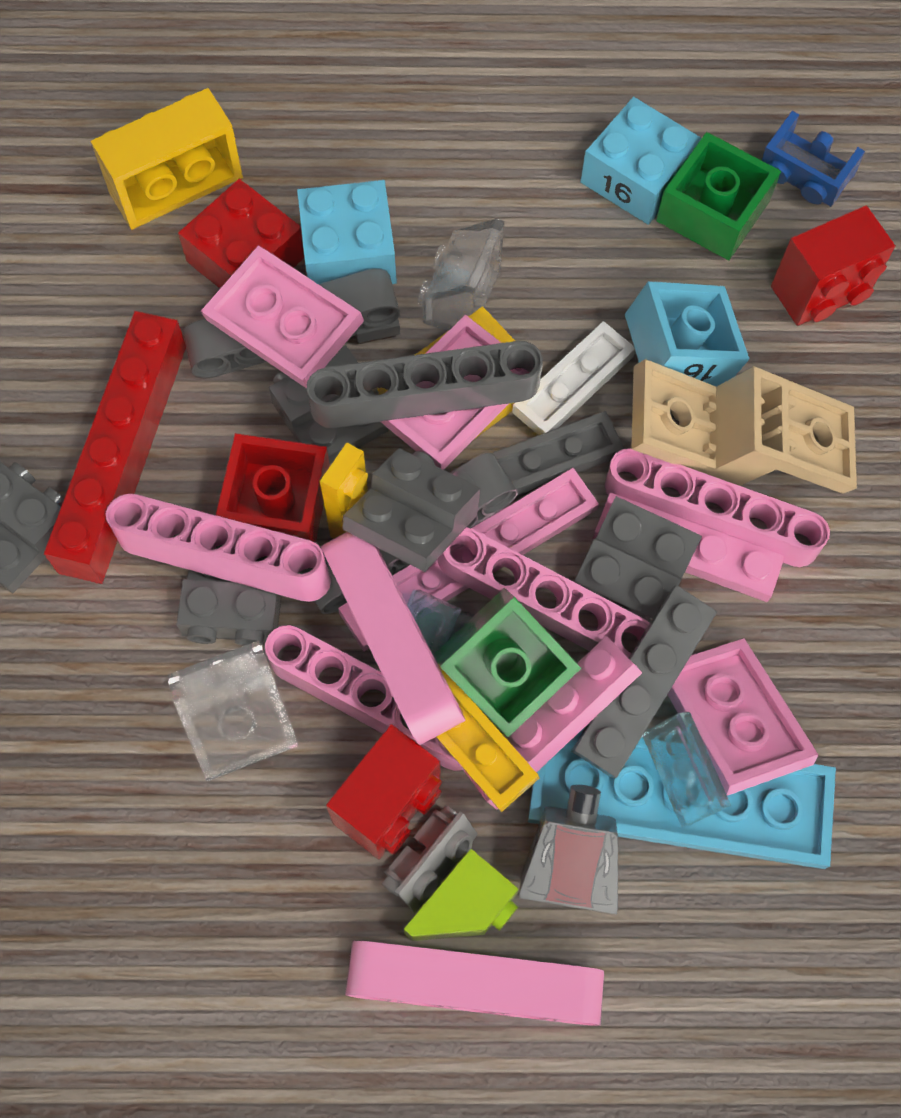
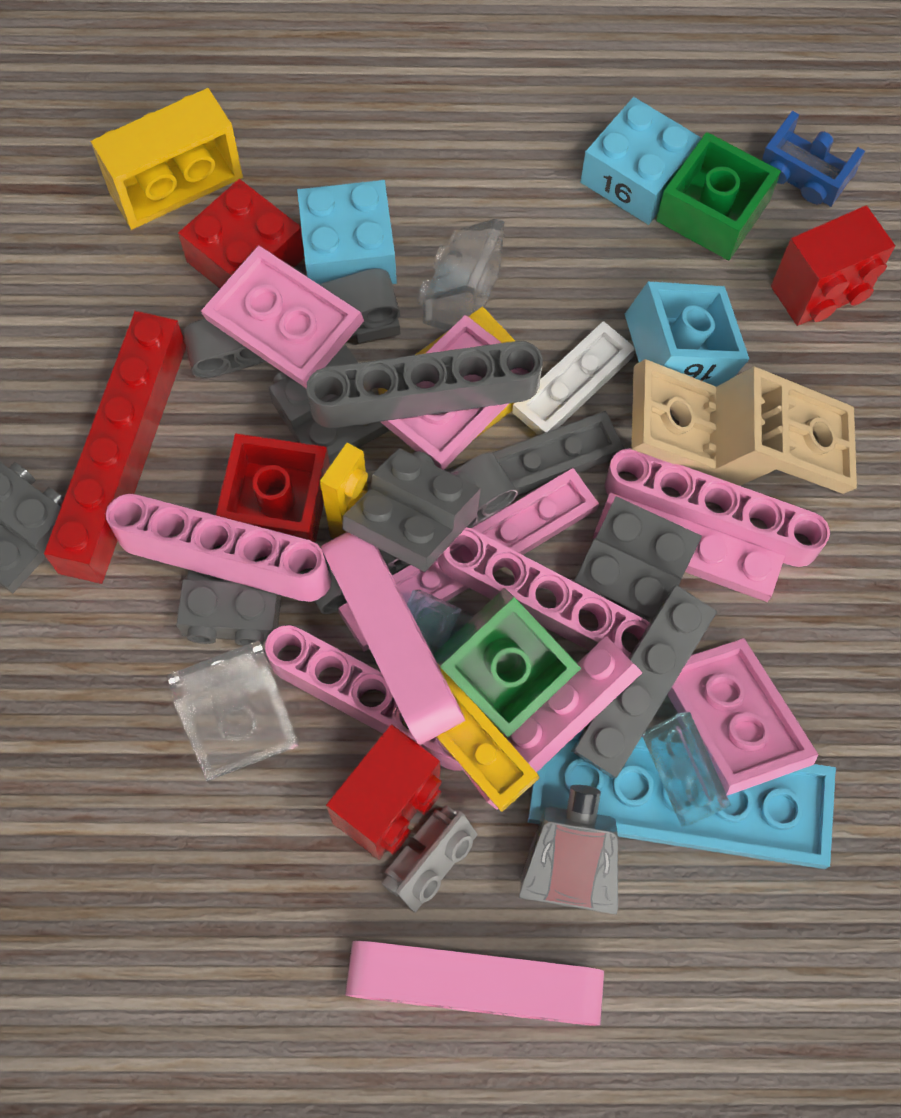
lime slope [404,849,518,941] -> none

